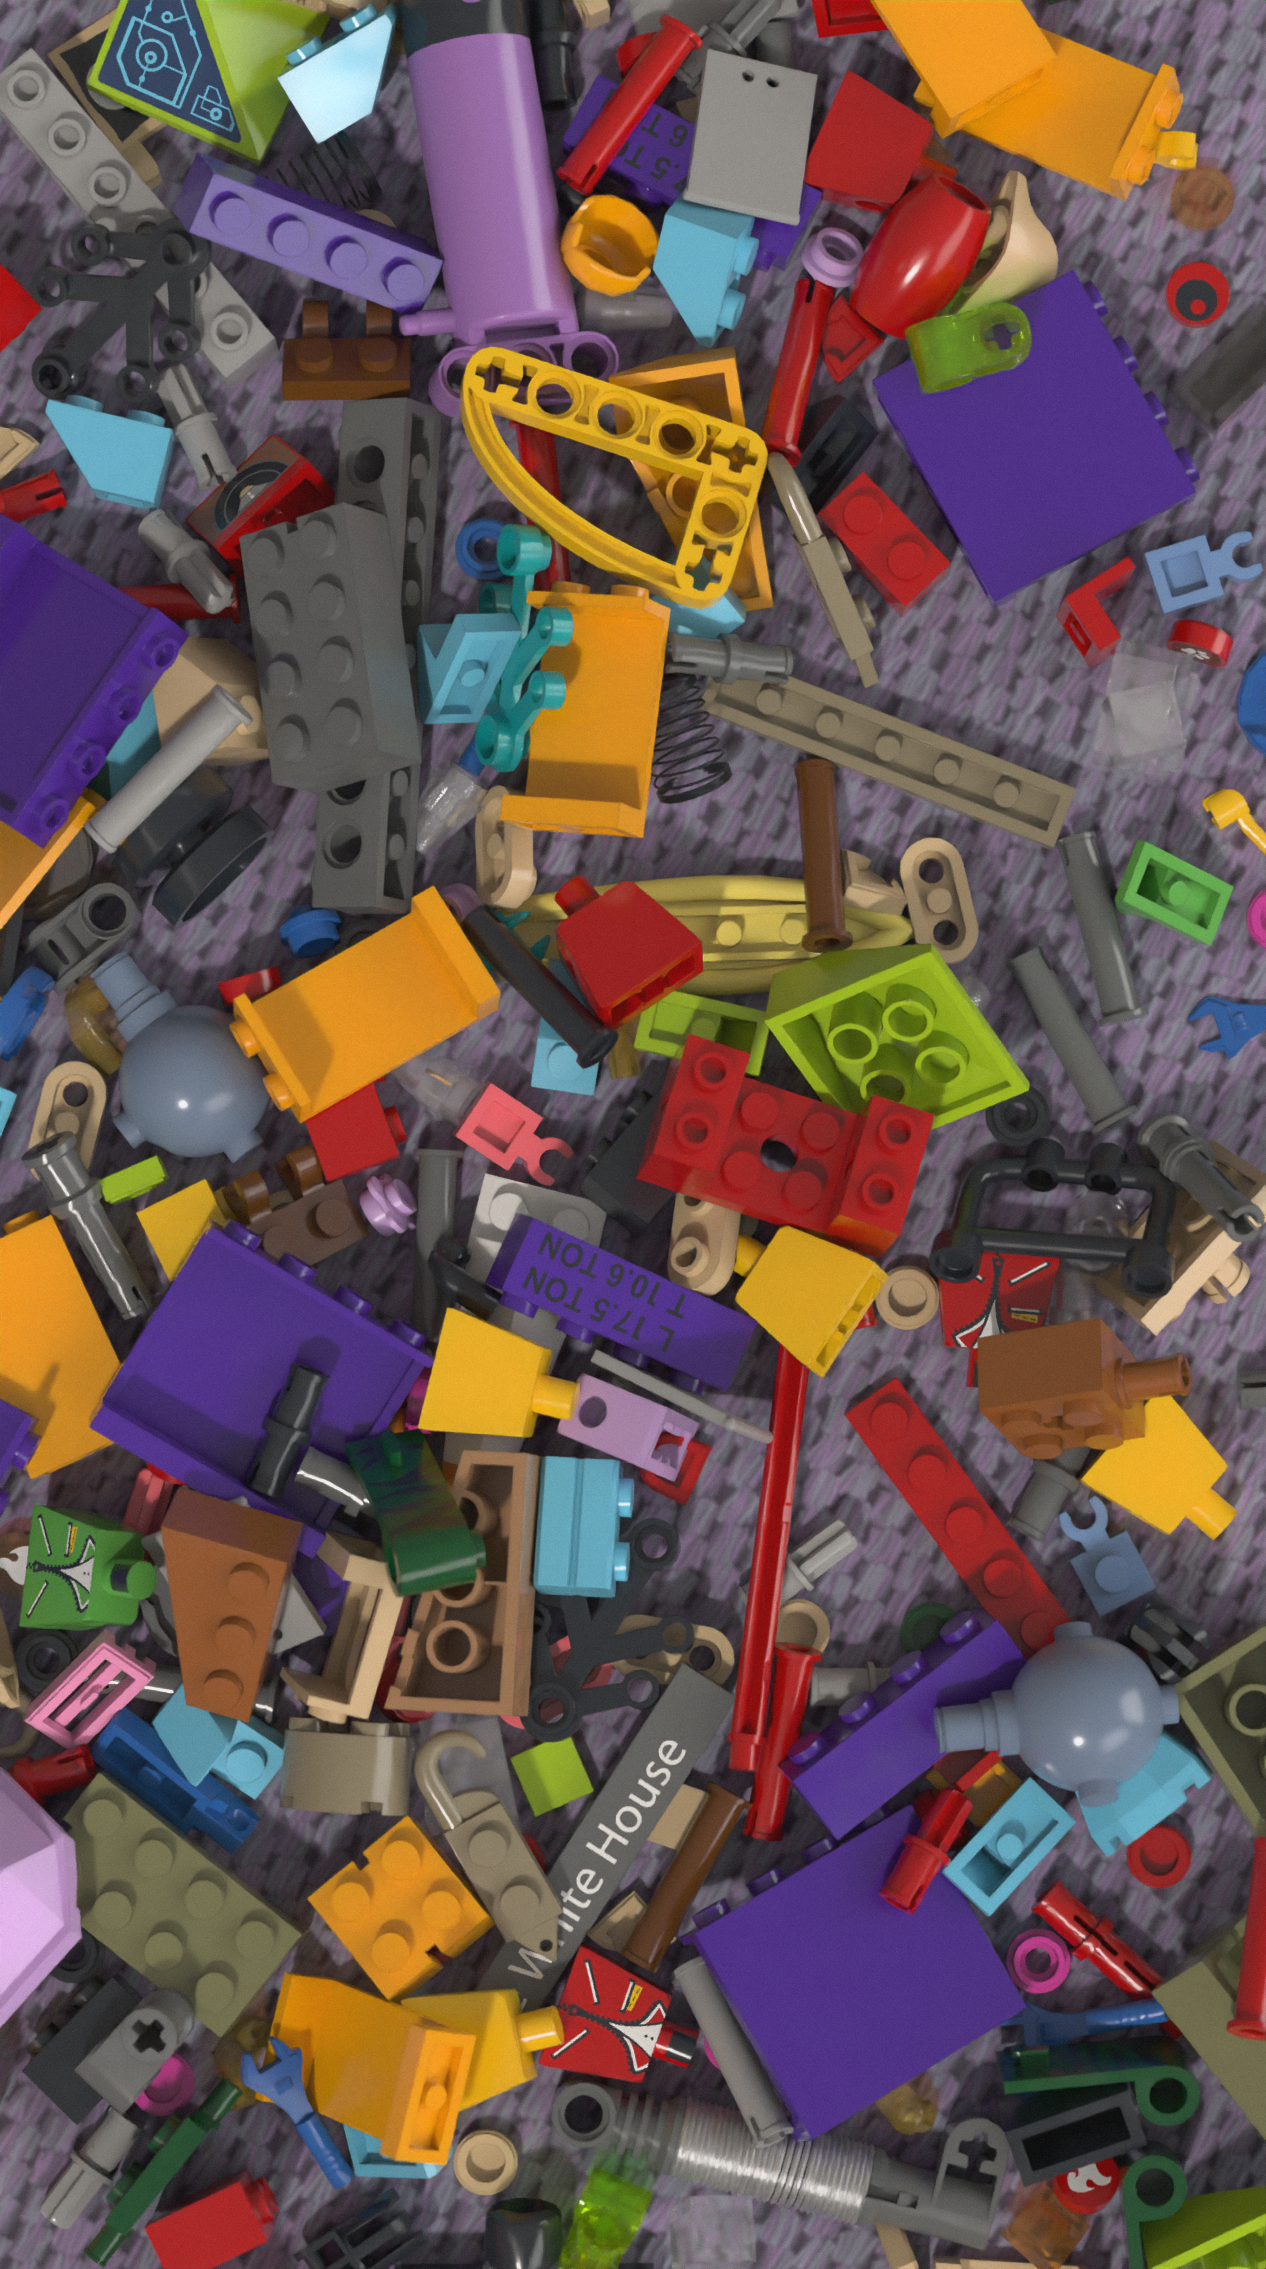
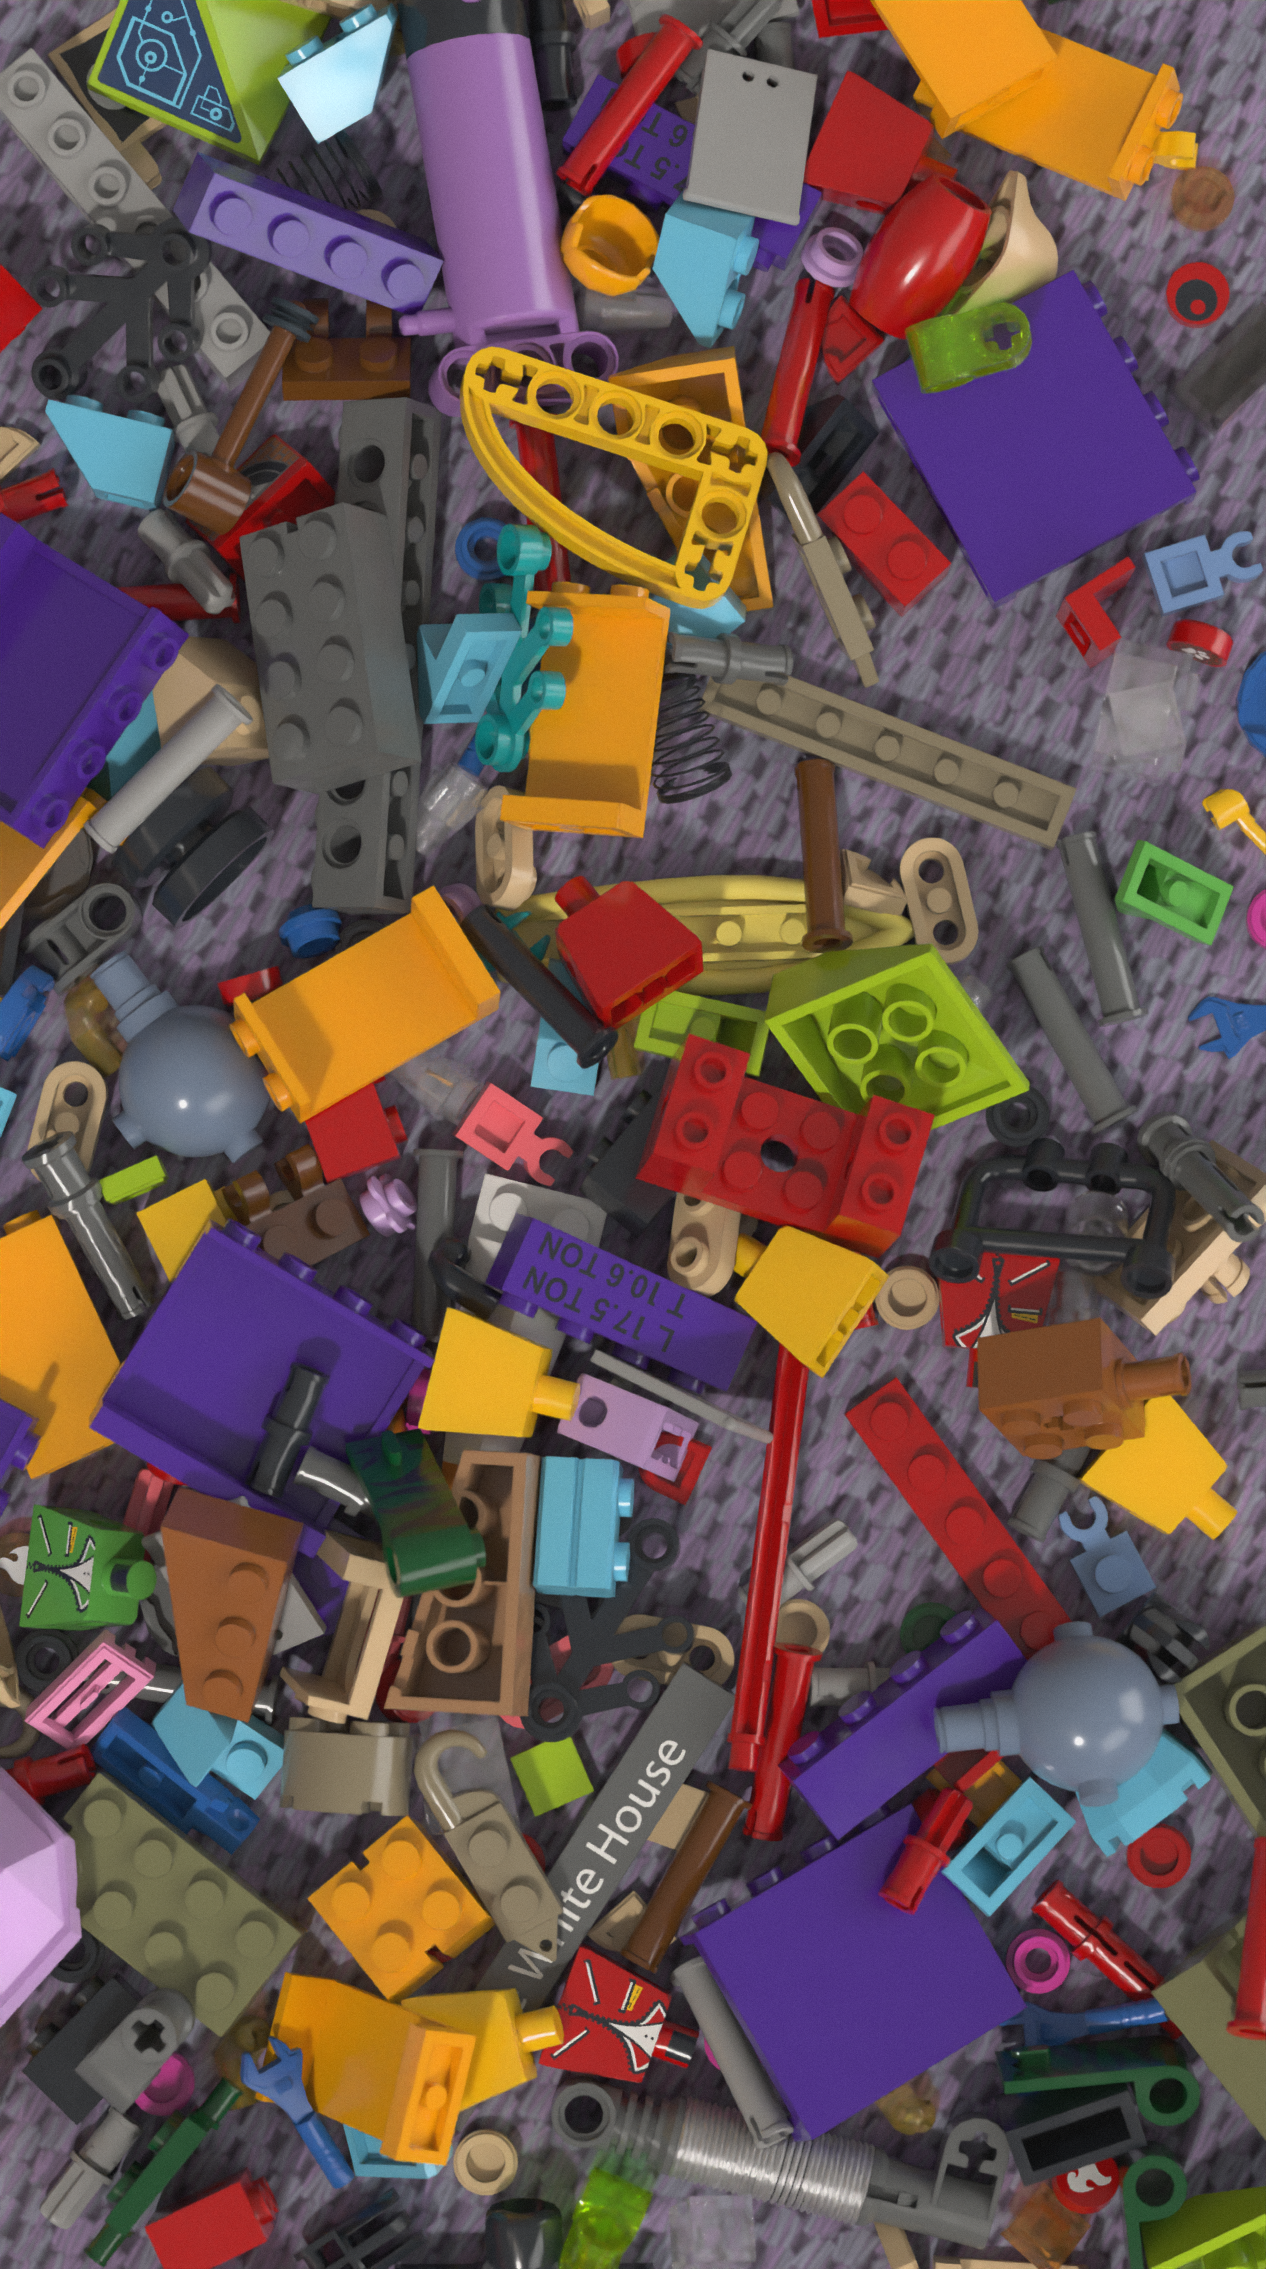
none -> reddish brown piece [163,296,319,535]

